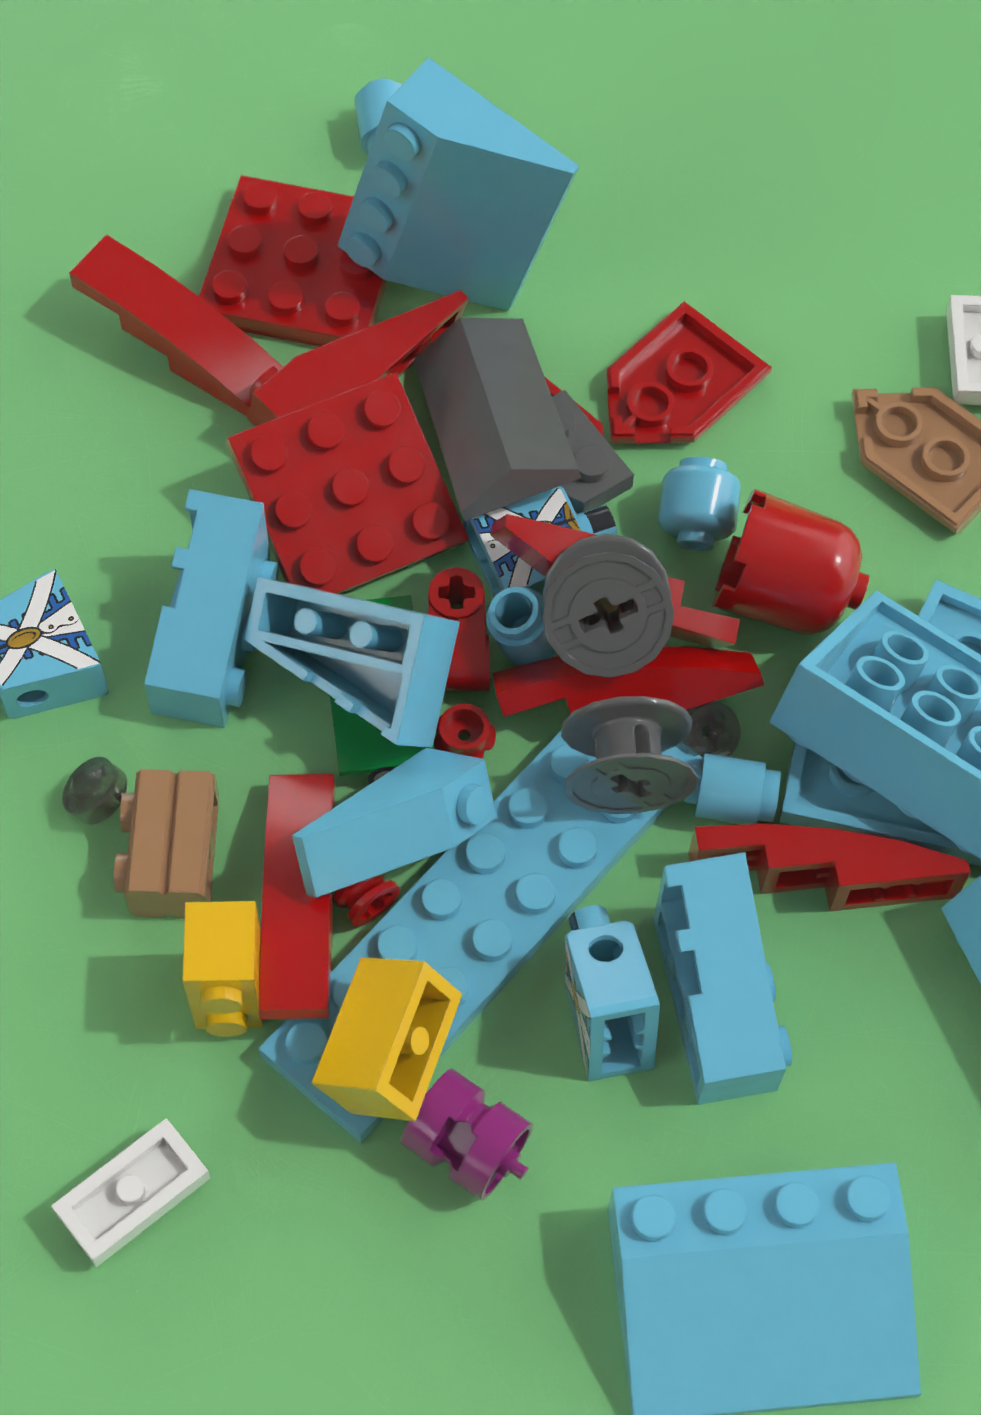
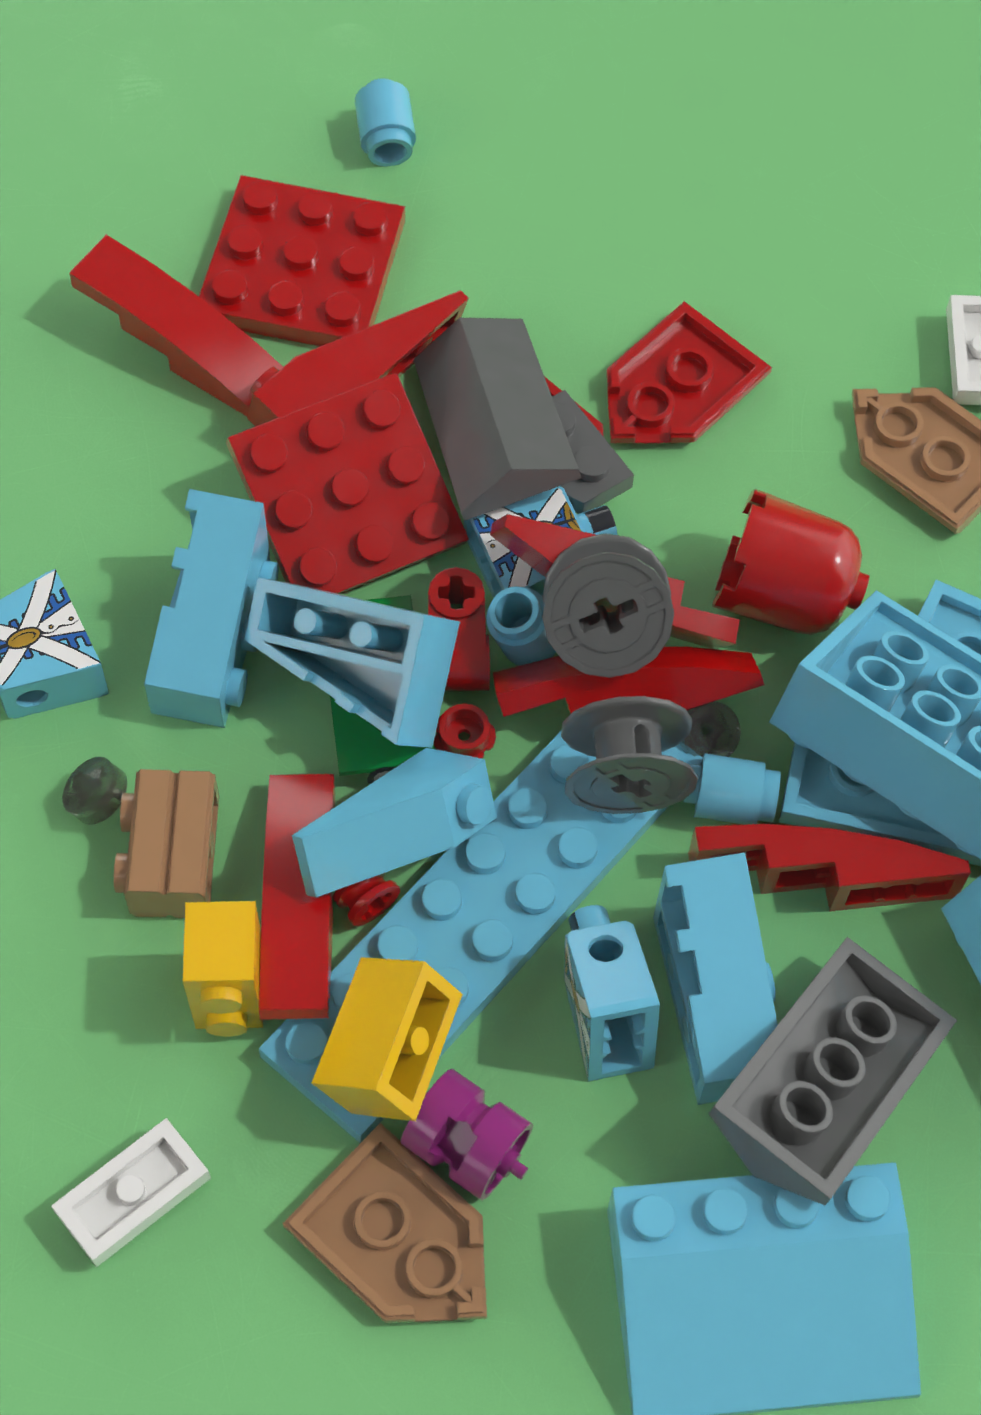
medium azure slope [337,57,580,311] -> none
medium azure head [658,457,741,551] -> none
none -> medium nougat tile [283,1123,487,1323]
none -> dark grey slope [708,937,957,1205]

